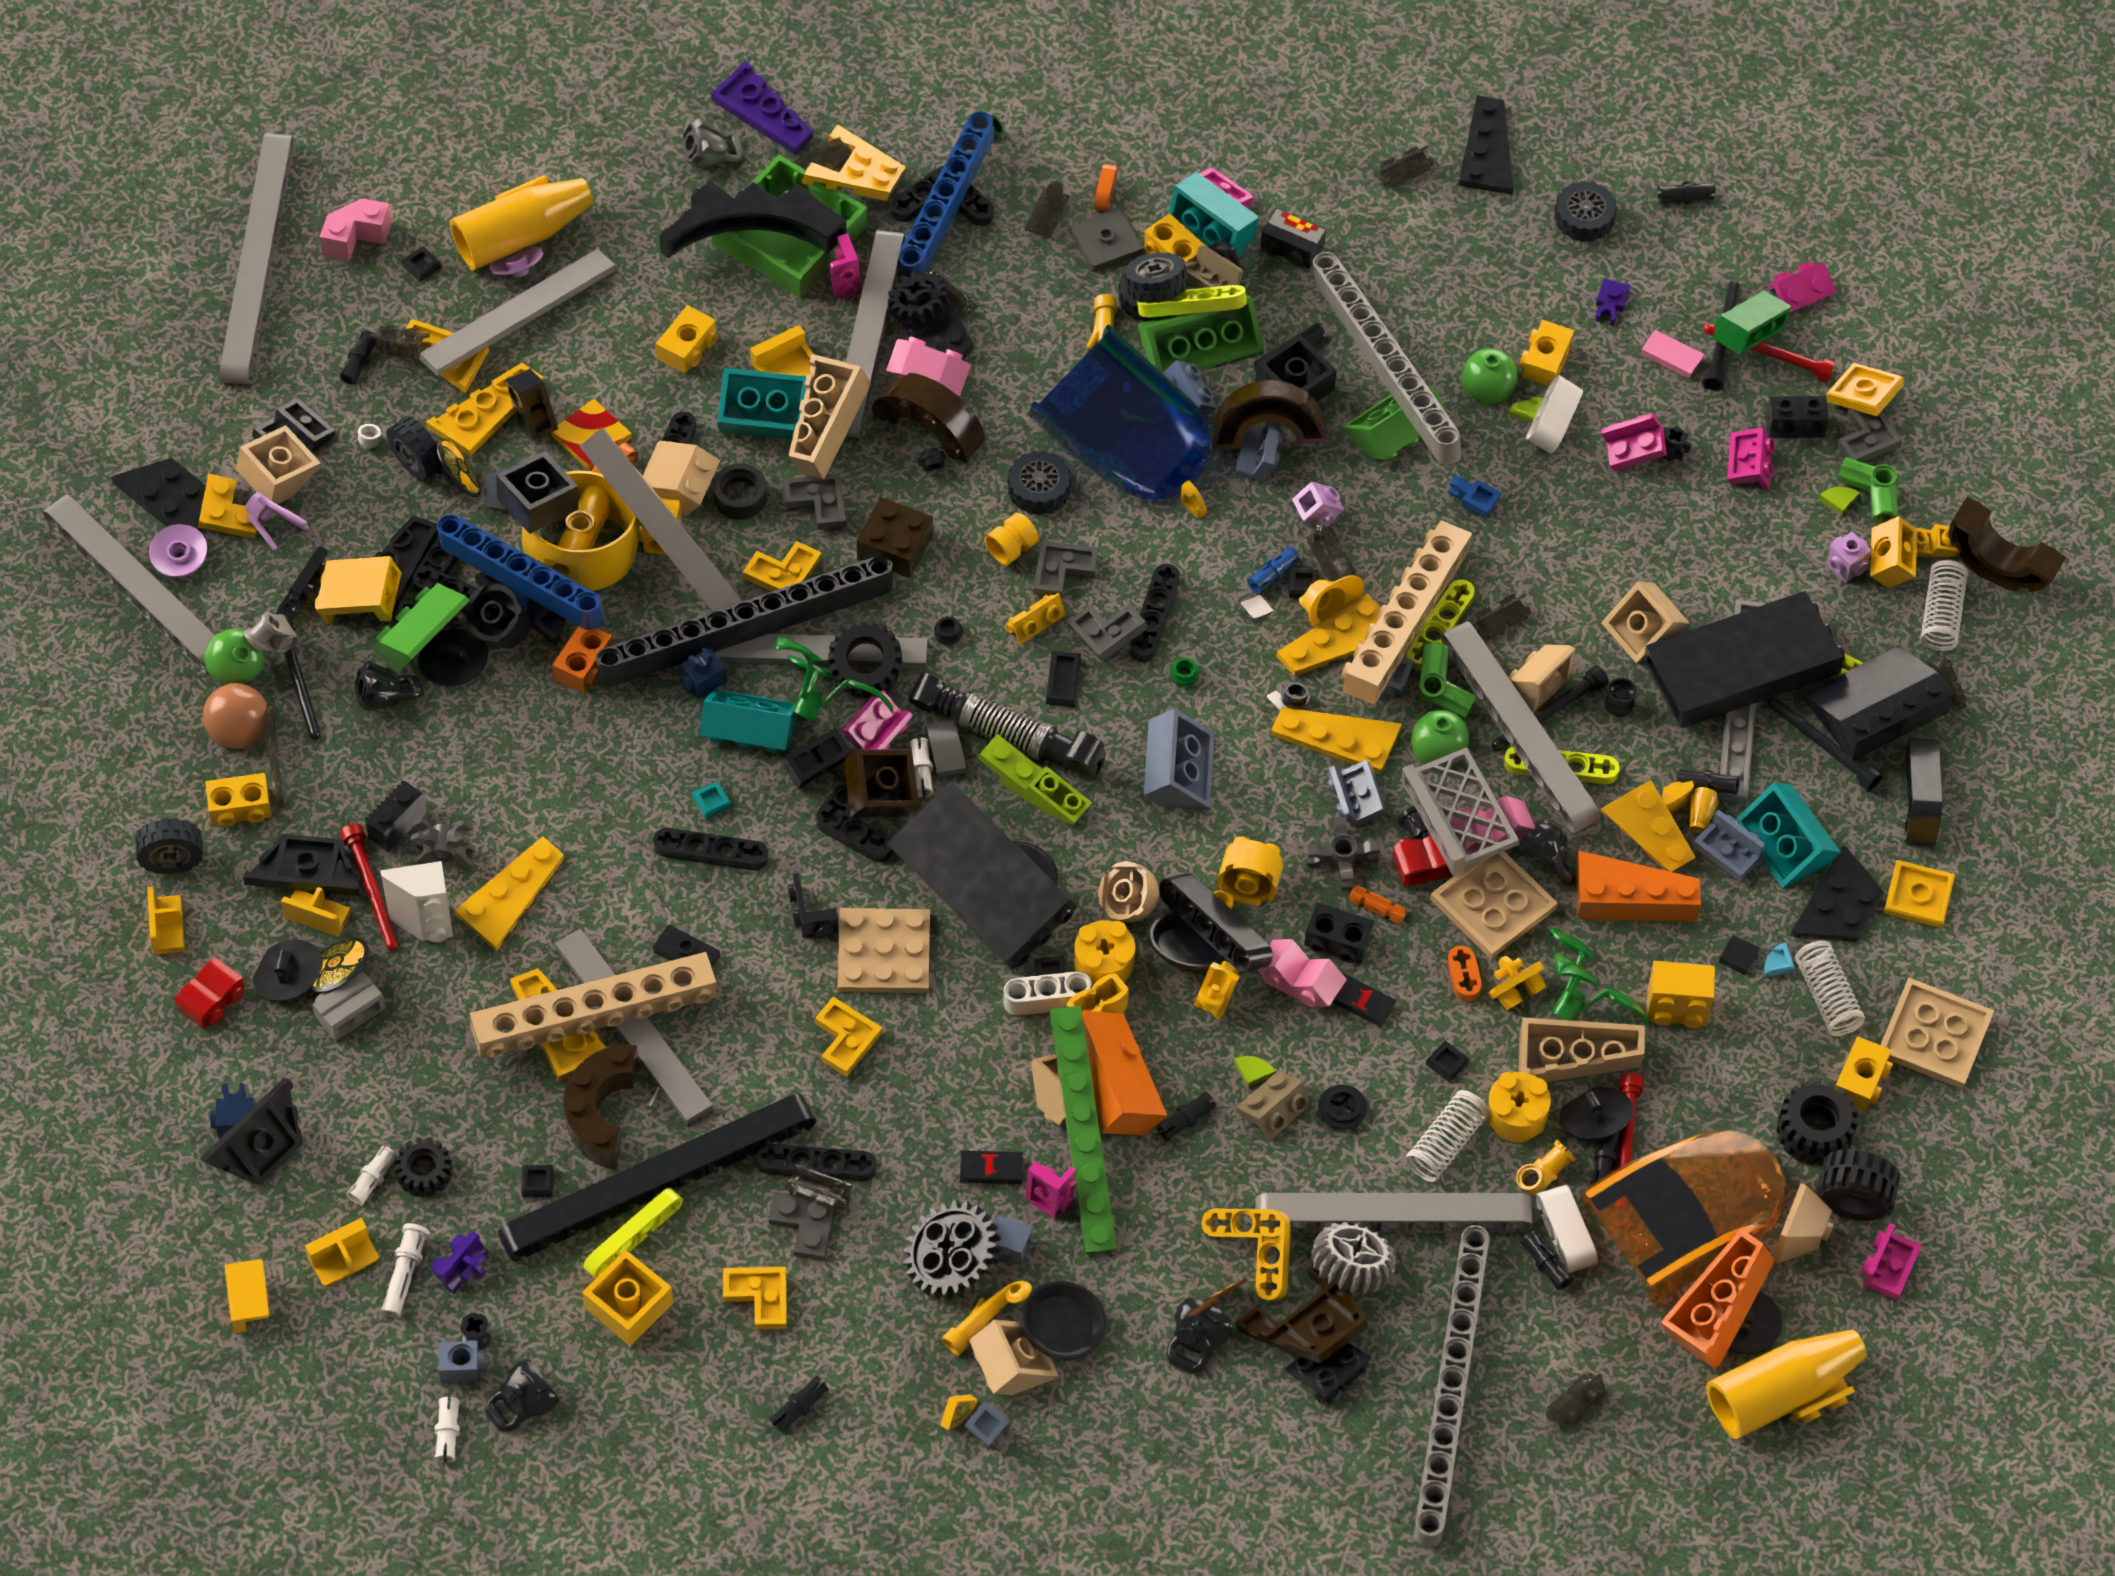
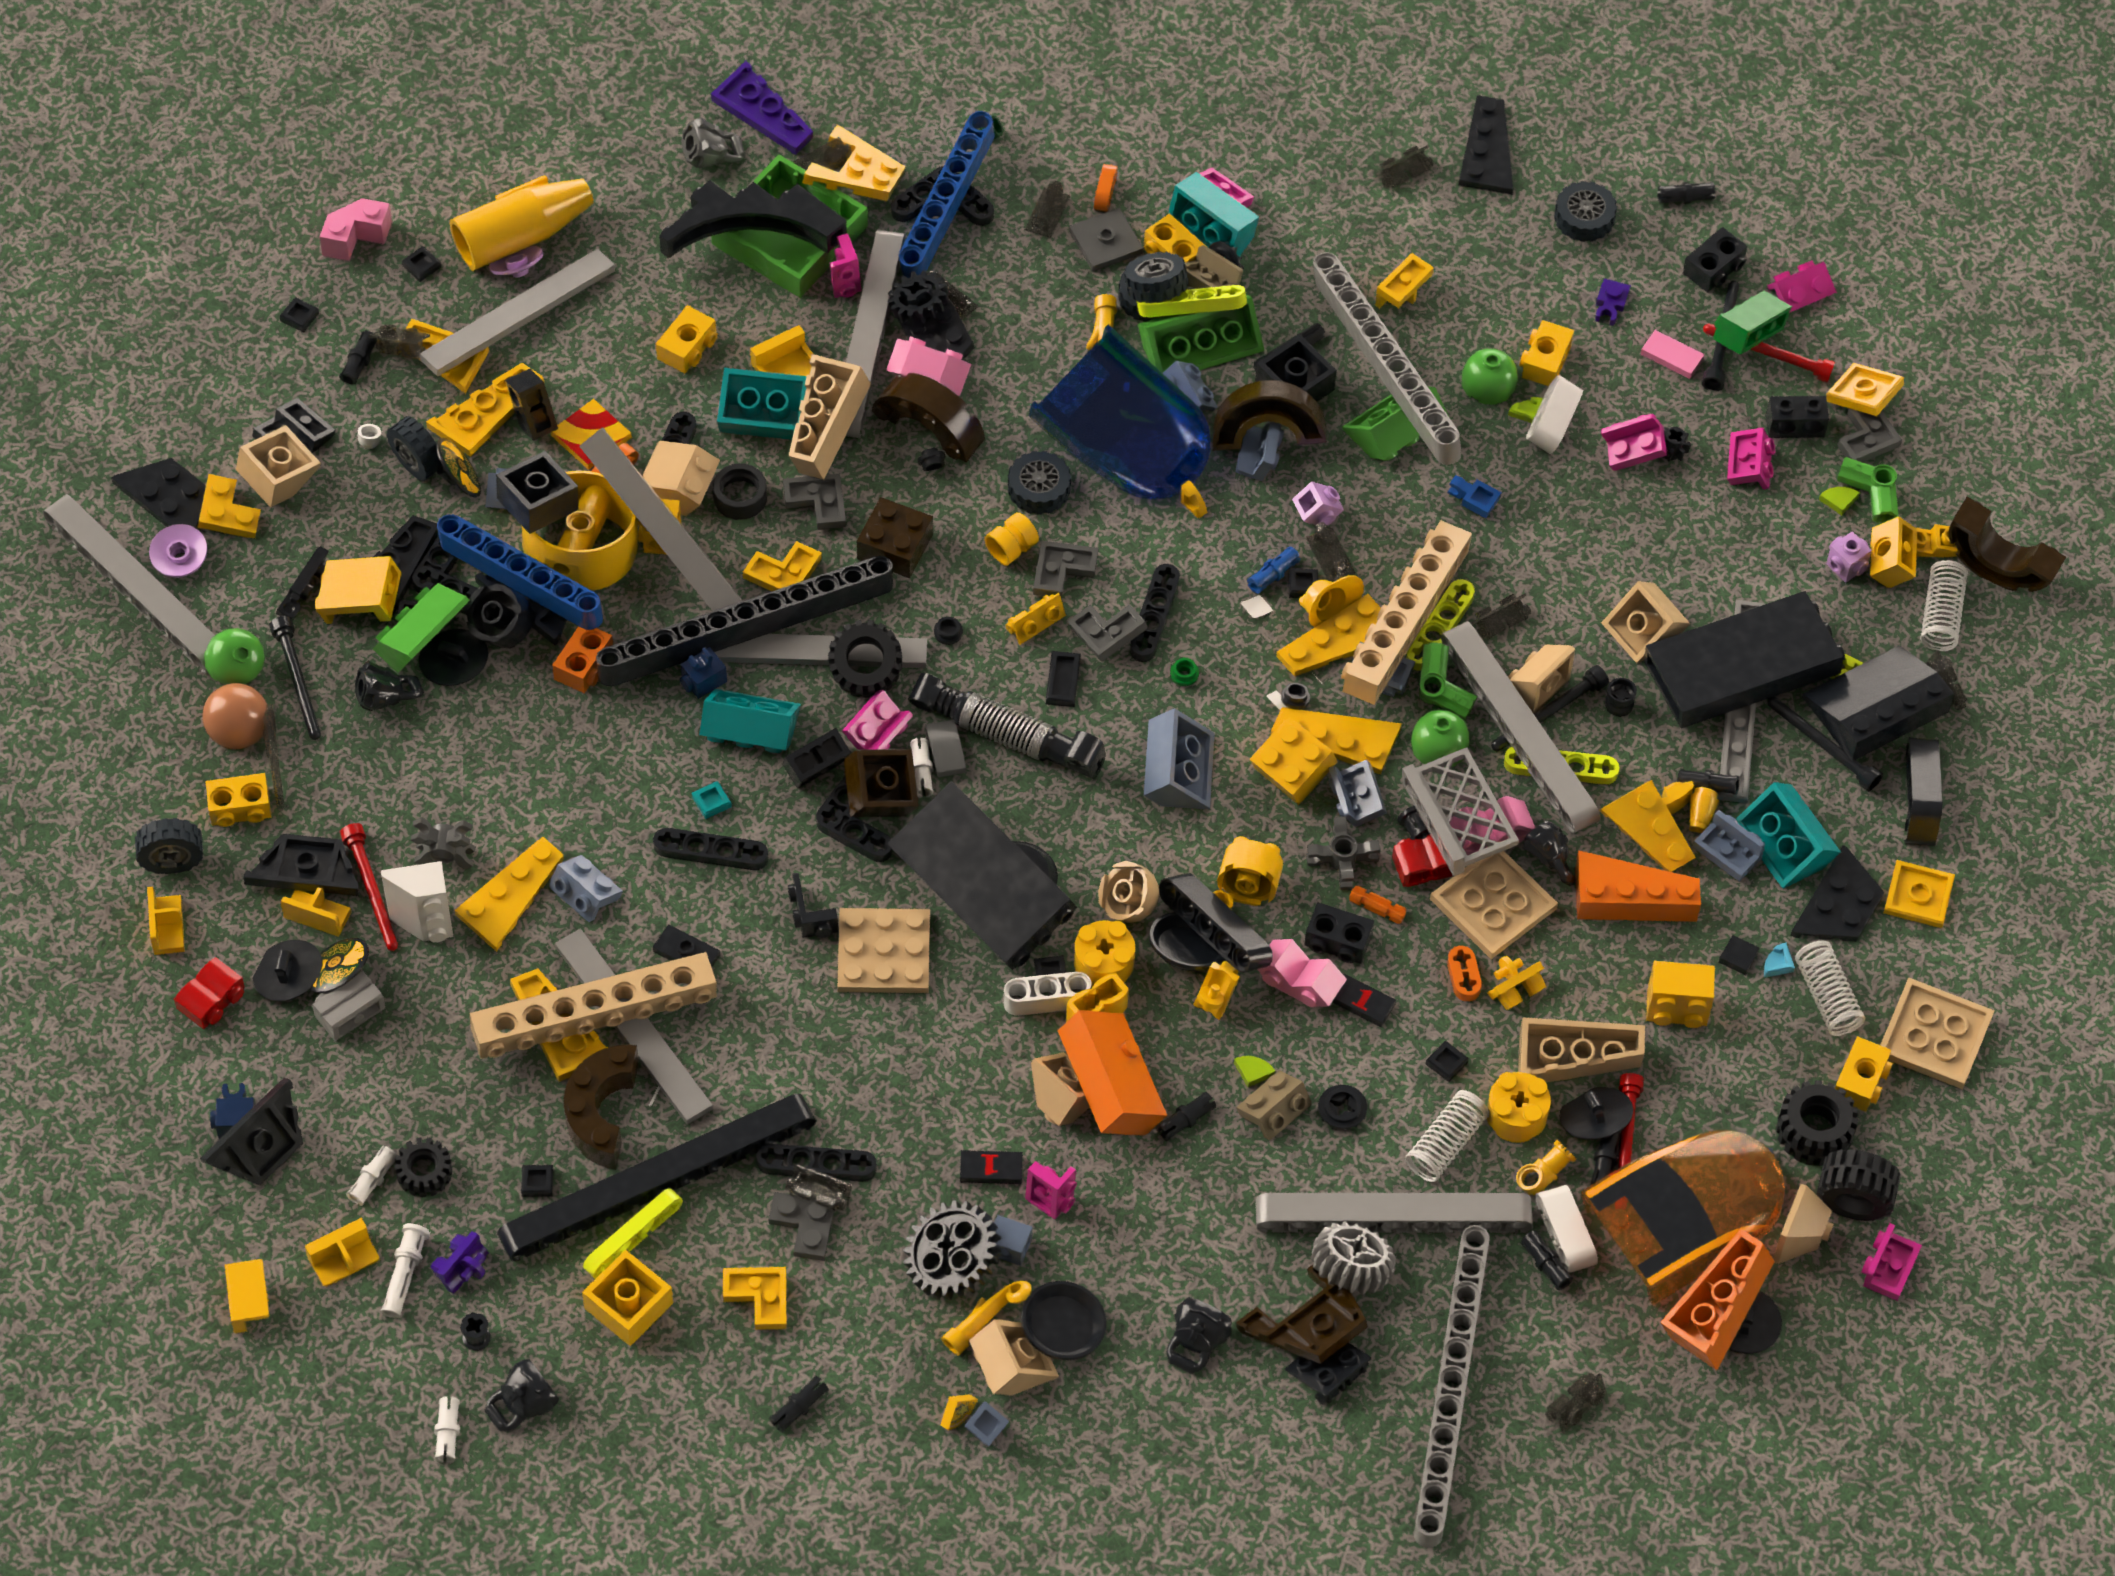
light grey beam [220,133,294,384] -> none
light grey piece [244,612,299,654] -> none
lavender plant [245,491,310,551] -> none
black brick [365,781,428,852] -> none
sand blue brick [438,1341,485,1383] -> none
green plant [776,636,893,721] -> none
yellow plate [815,997,883,1077] -> none
lime slope [978,734,1092,825] -> none
bright green plate [1050,1005,1117,1254] -> none
reddish brown piece [1189,1278,1247,1319] -> none
yellow beam [1201,1208,1291,1302] -> none
brick [1260,208,1326,269] -> none
green plant [1549,927,1650,1027] -> none
yellow piece [1706,1329,1867,1439] -> none
none -> black tile [279,297,319,333]
none -> sand blue bracket [549,855,623,922]
none -> yellow brick [1250,716,1338,805]
none -> yellow panel [1375,253,1434,309]
none -> black brick [1683,227,1747,293]

